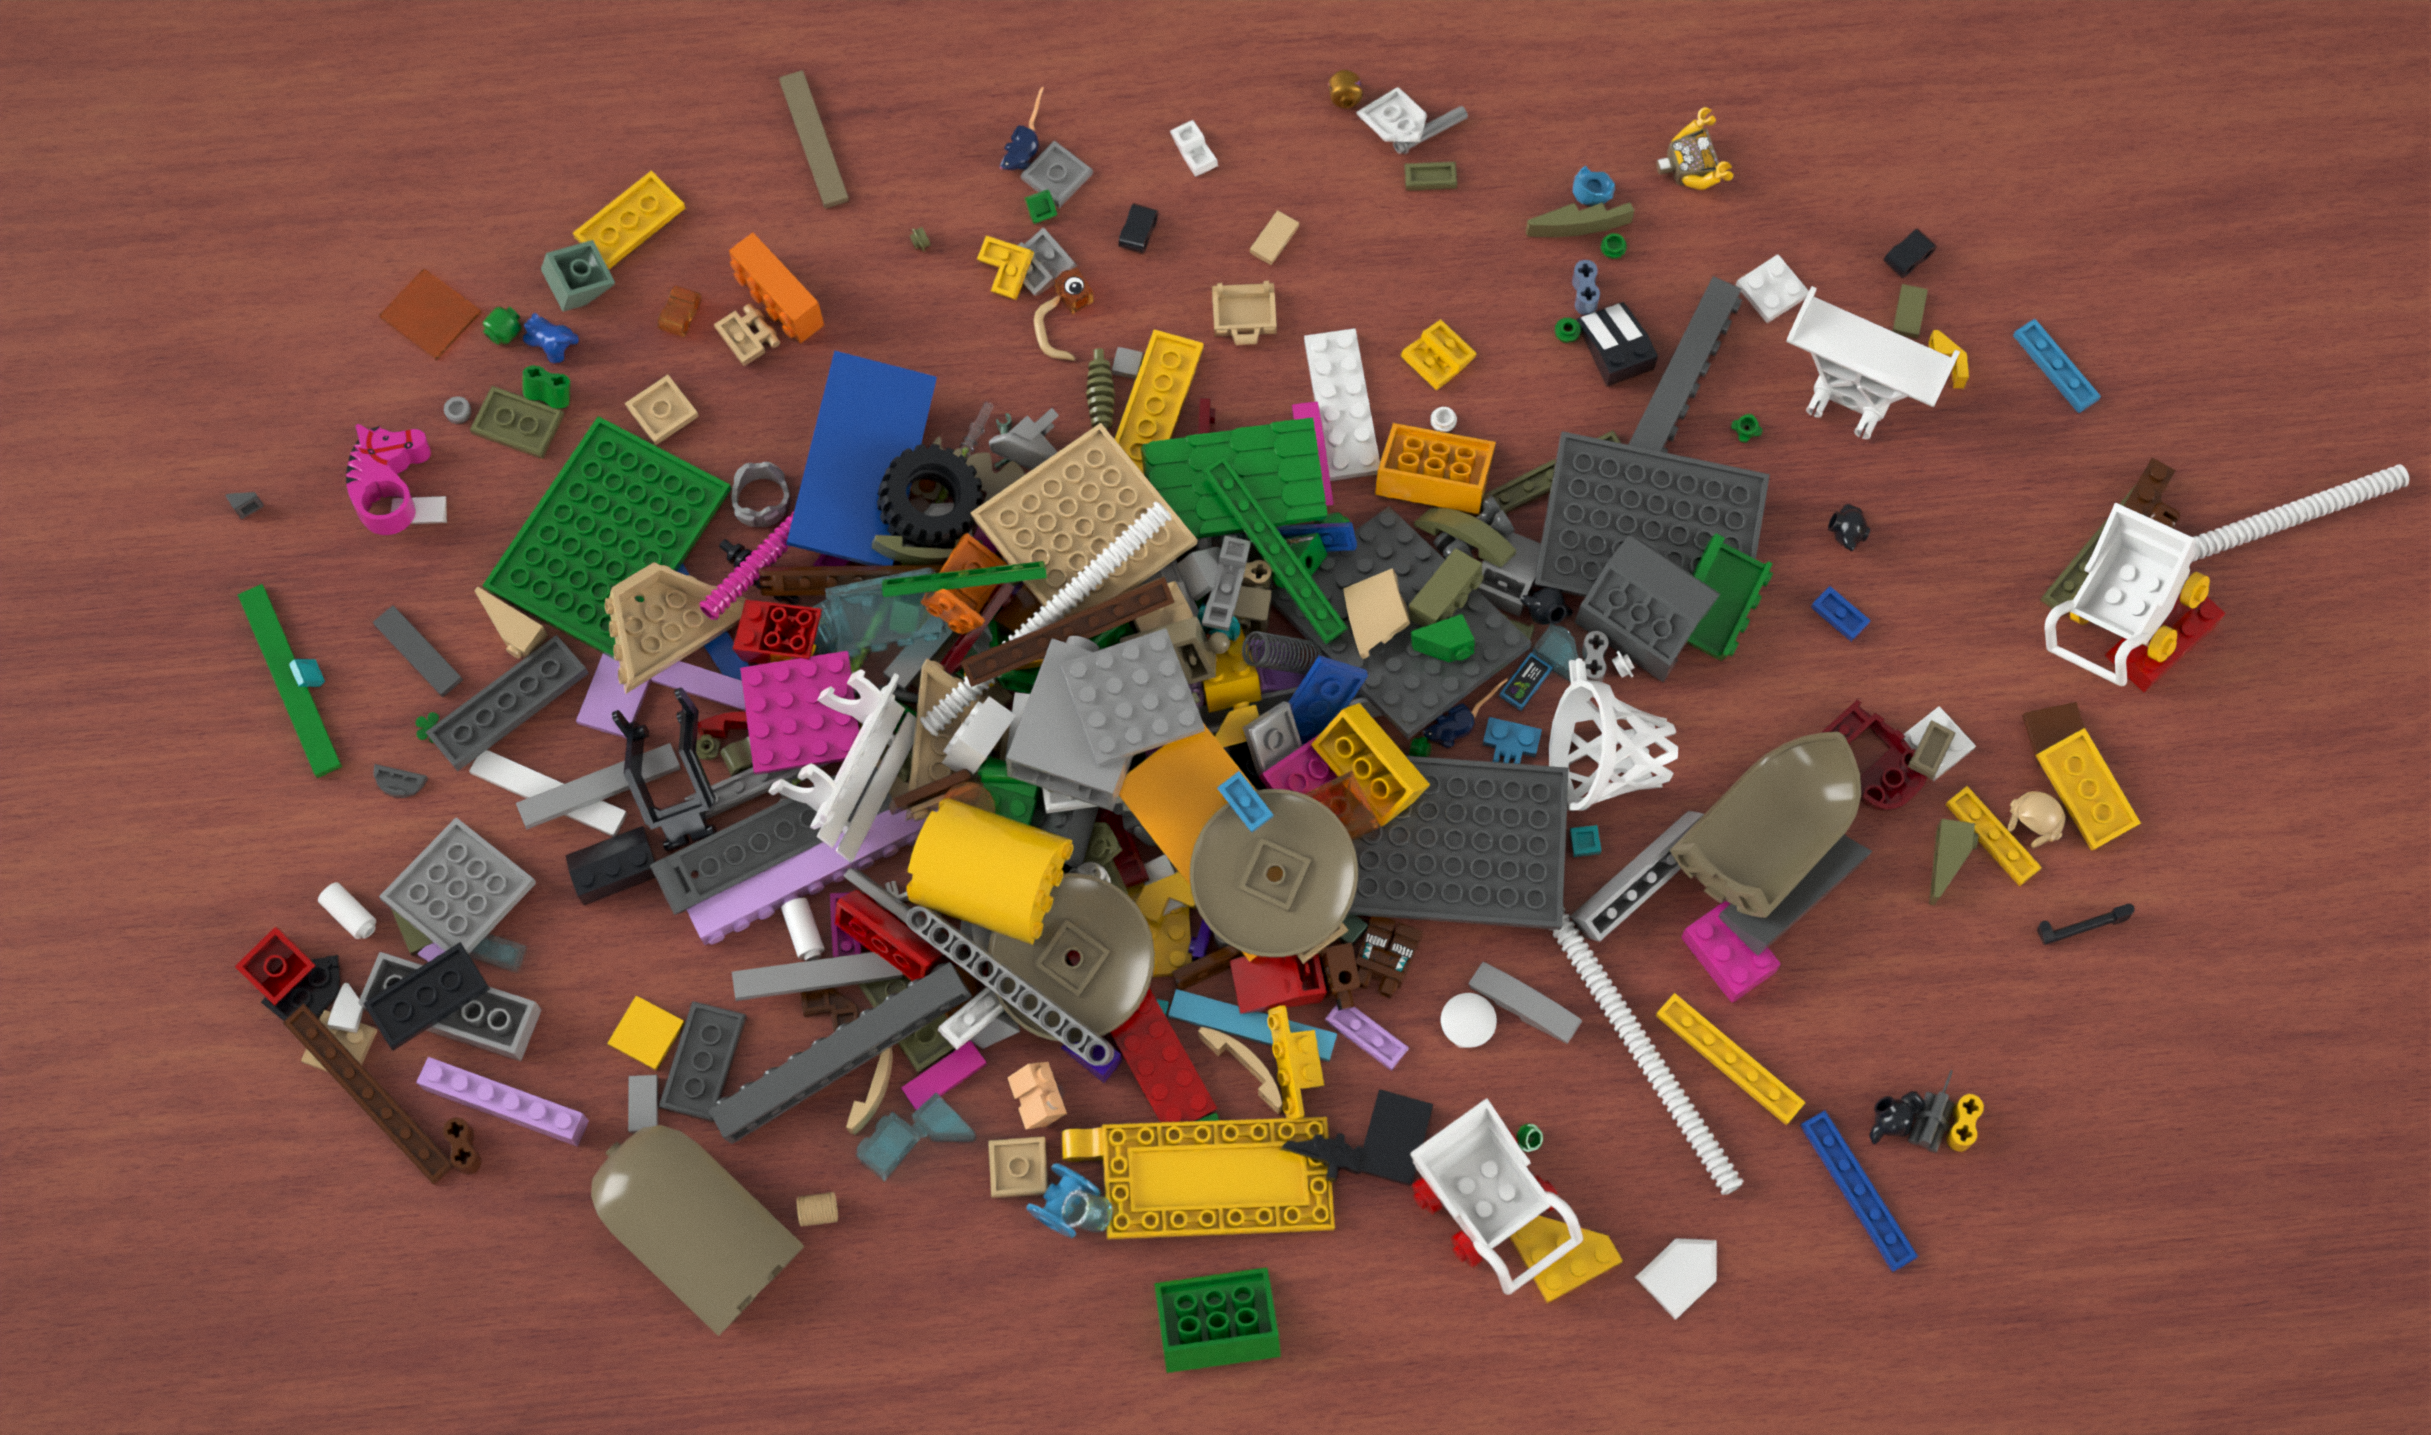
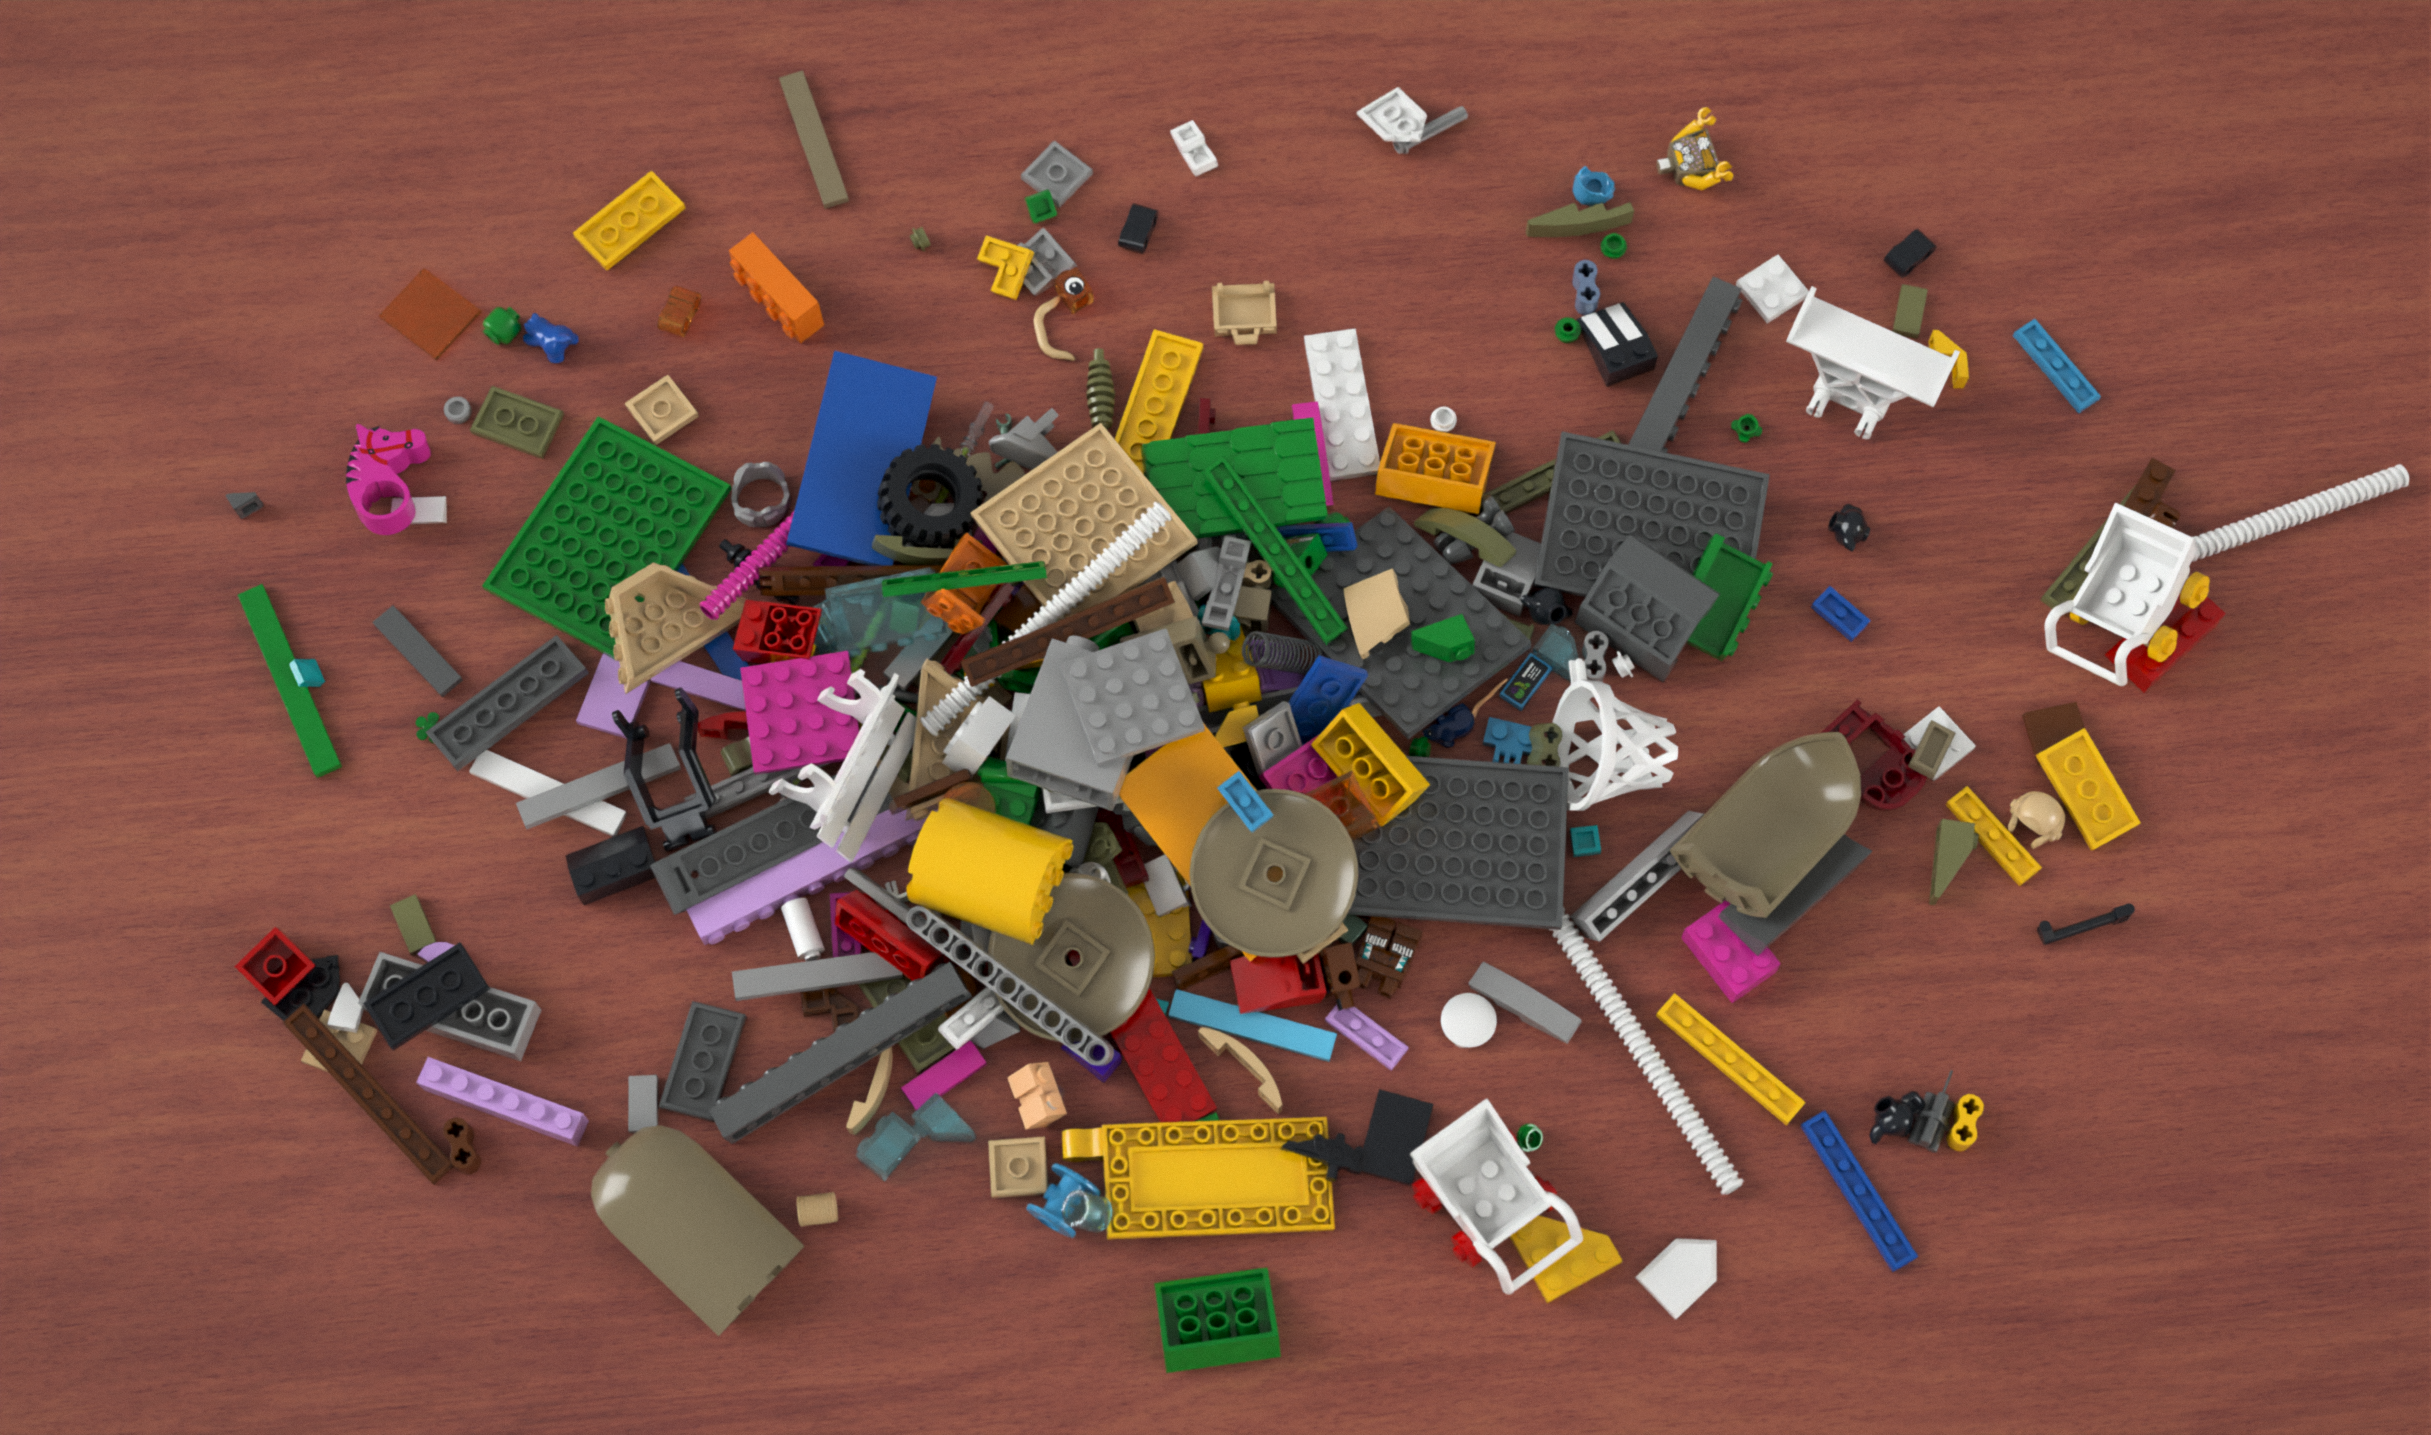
white brick [318,882,376,939] -> none
dark grey tile [373,764,428,798] -> none
light grey plate [379,818,536,954] -> none
clear light blue plate [469,934,528,973] -> none
tan slope [475,587,548,659] -> none
green axle [522,365,570,409] -> none
sand green slope [541,240,615,312] -> none
yellow tile [607,996,685,1071] -> none
olive plate [696,734,721,760] -> none
tan plate [714,303,780,366] -> none
dark blue animal [1000,87,1044,170] -> none
light grey tile [1112,347,1143,379] -> none
yellow tile [1136,872,1196,924] -> none
tan tile [1250,210,1299,266] -> none
yellow bracket [1267,1006,1324,1119] -> none
pearl gold head [1328,70,1363,108] -> none
yellow slope [1401,319,1477,390] -> none
olive tile [1404,162,1457,191] -> none
olive brick [1409,548,1484,627] -> none
none -> olive axle [1527,723,1563,767]

